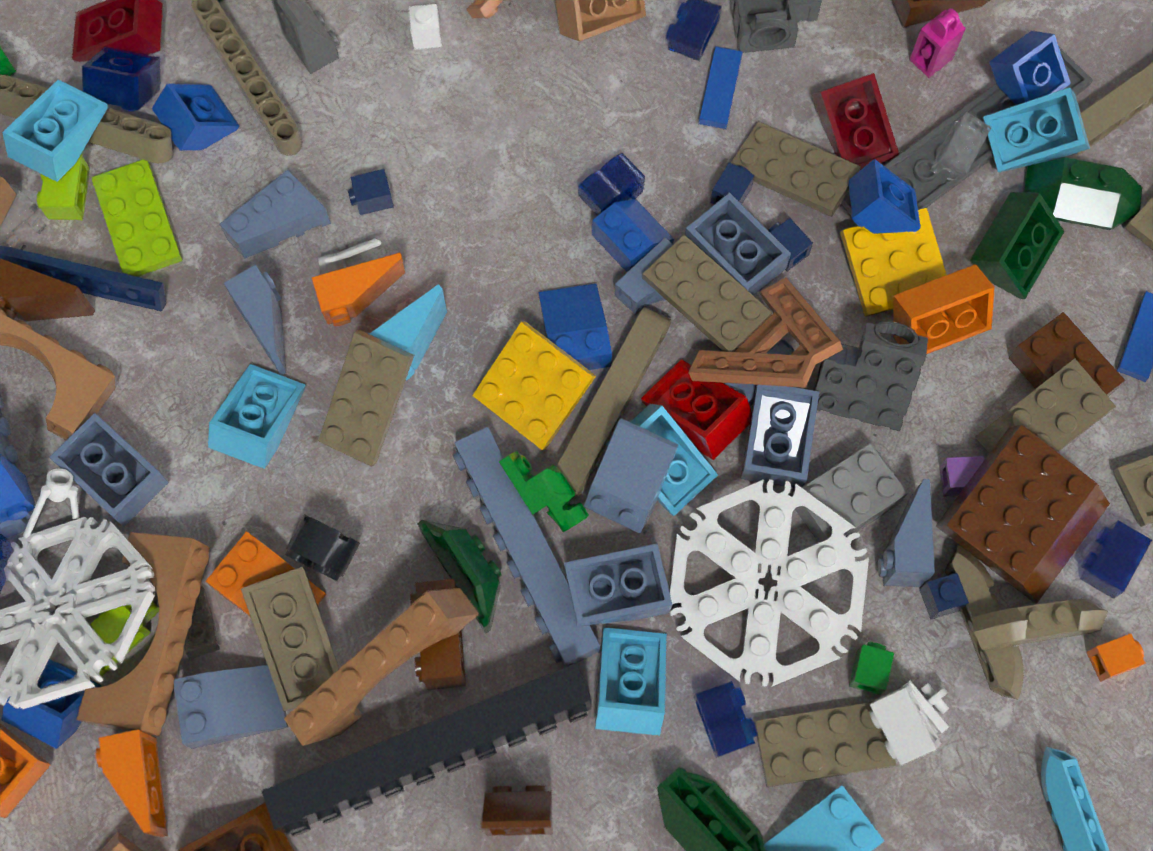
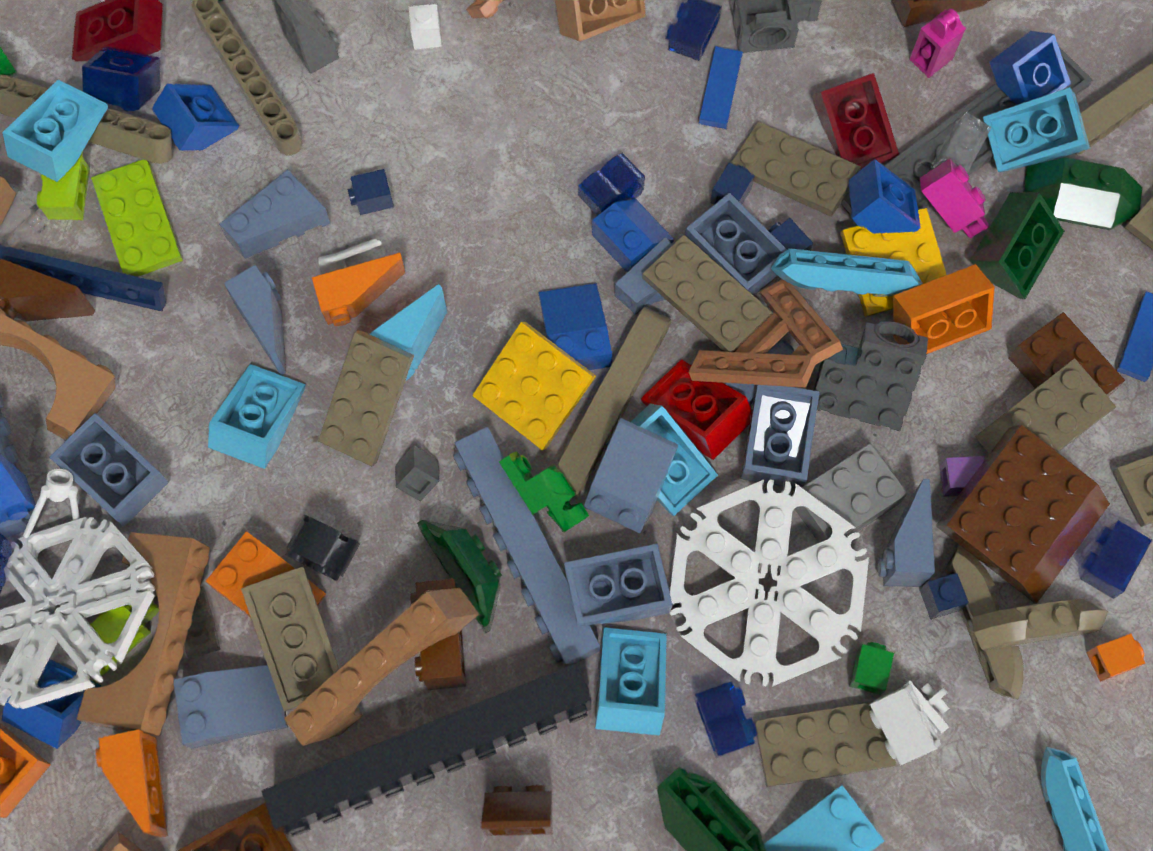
none -> dark grey panel [395,445,439,502]
none -> medium azure brick [771,248,923,297]
none -> dark pink brick [920,159,989,238]

